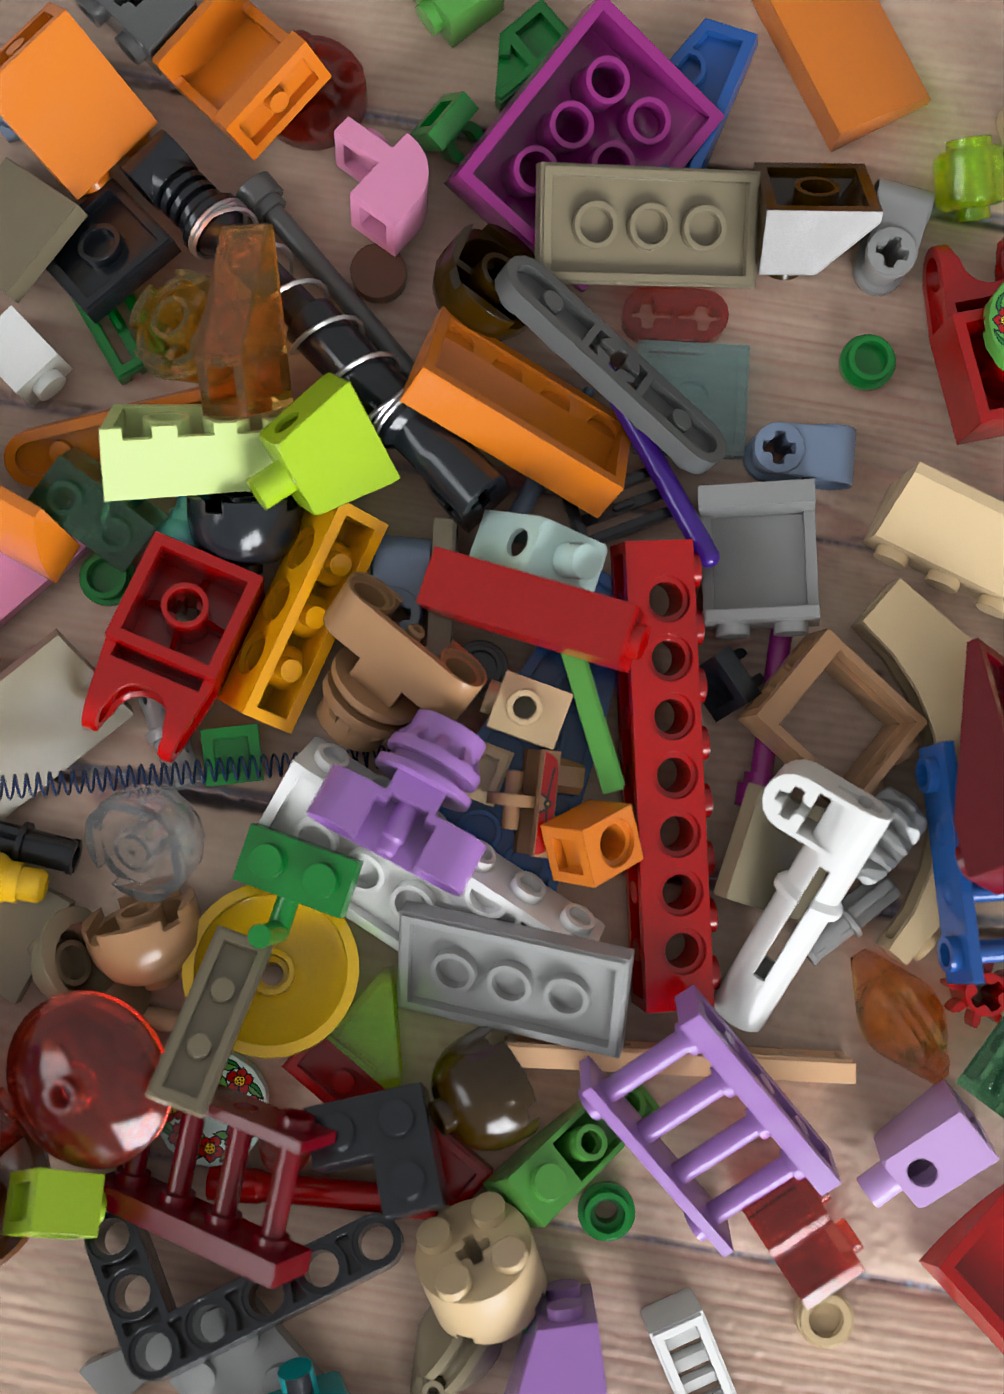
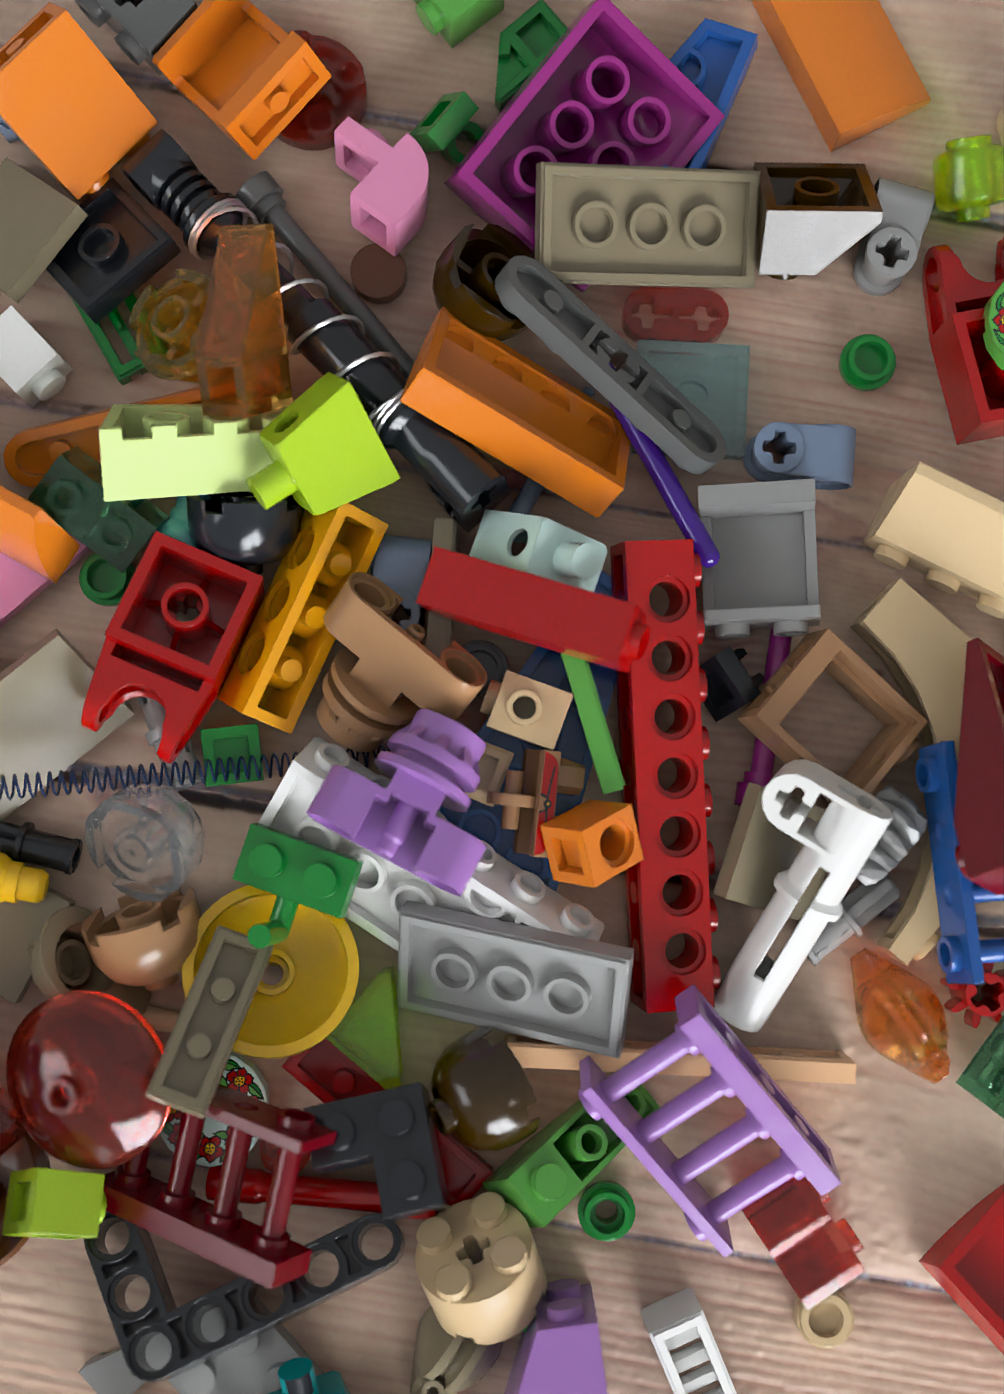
black tile [561,468,674,544] -> none
lavender torso [856,1077,999,1208] -> none

